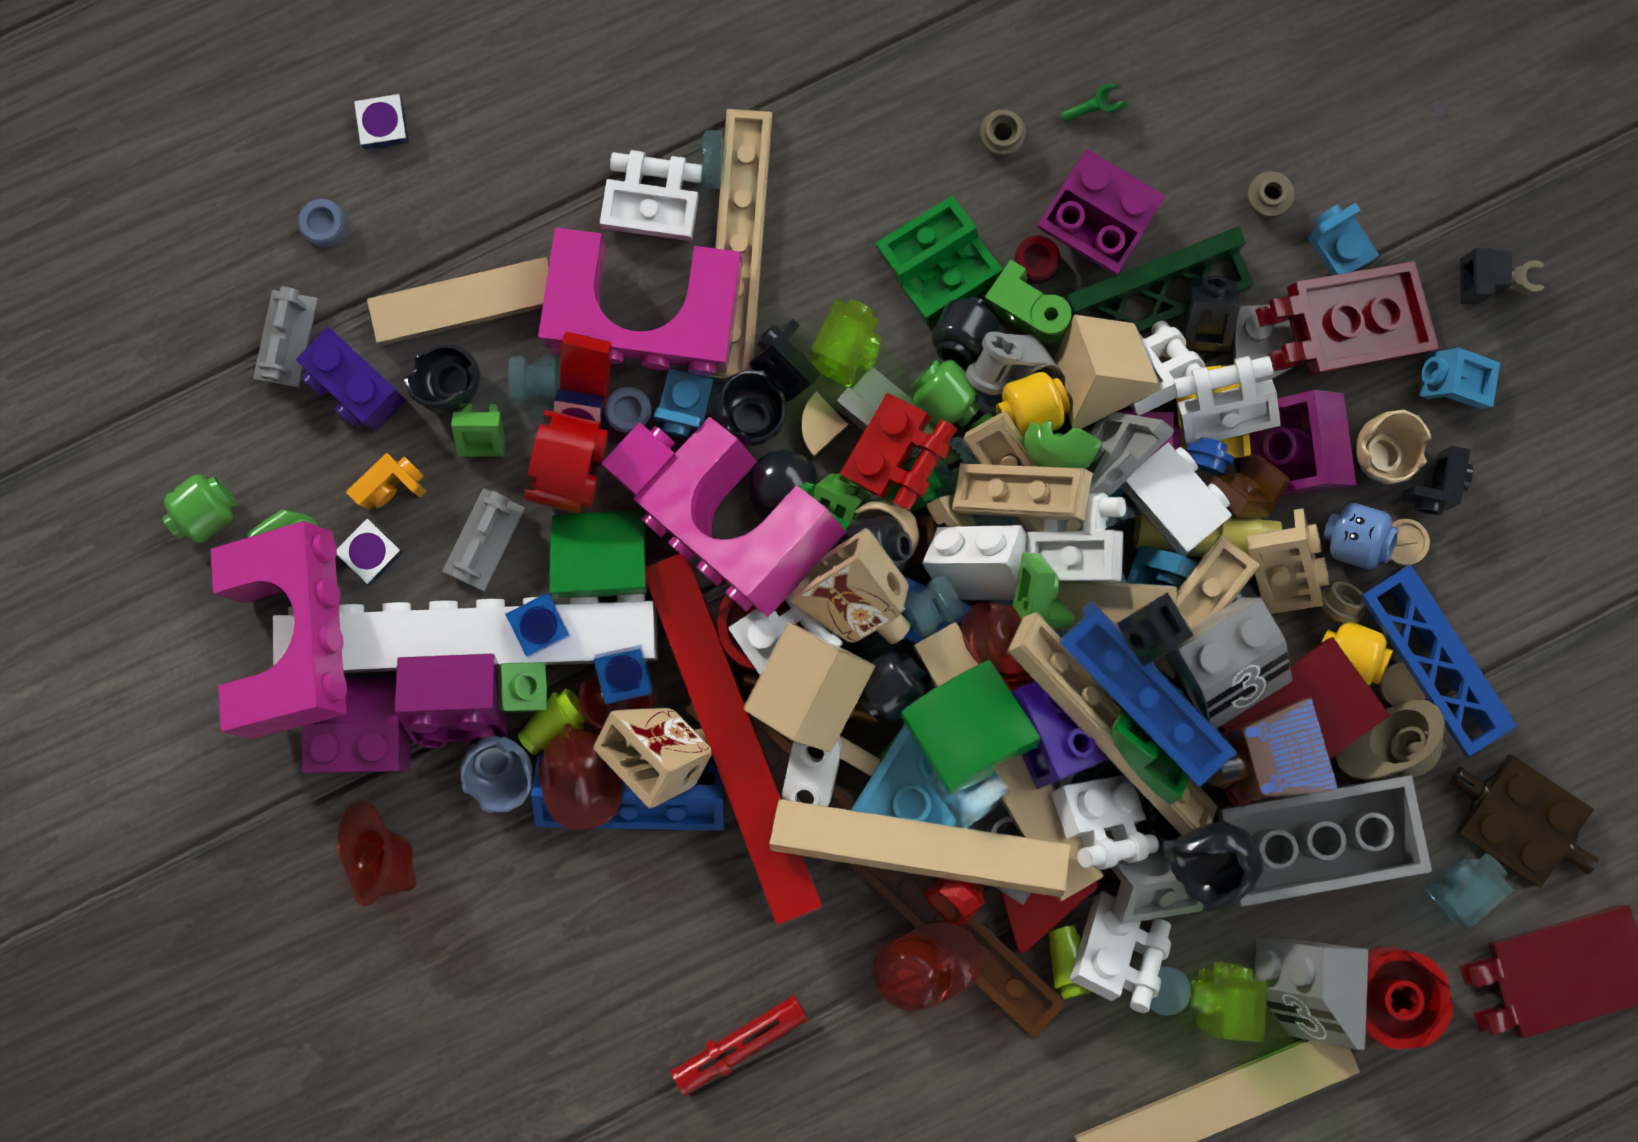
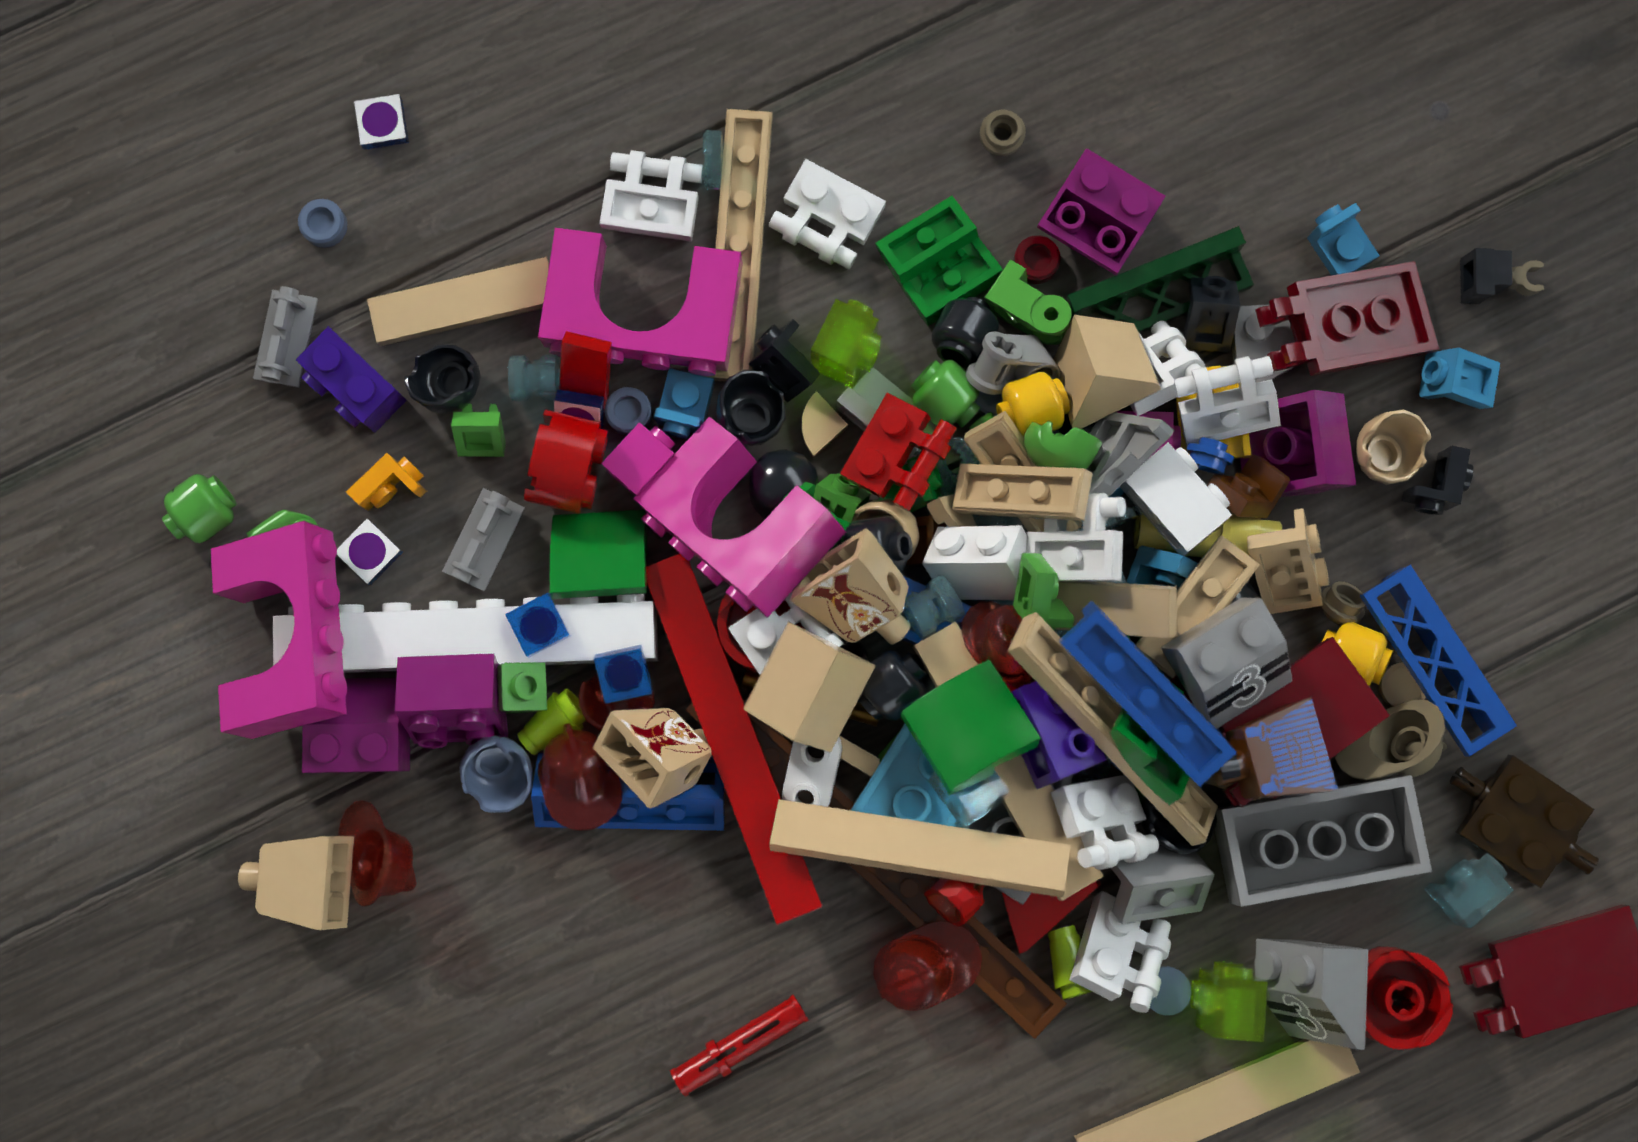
green hand [1061,83,1128,123] -> none
black bracket [1116,592,1194,667] -> none
black hair [1163,821,1264,912] -> none
dark tan plate [1247,171,1294,218] -> none
medium blue head [1324,503,1399,570] -> none
tan piece [1389,519,1430,566] -> none
none -> tan torso [238,836,354,930]
none -> white plate [768,159,886,269]

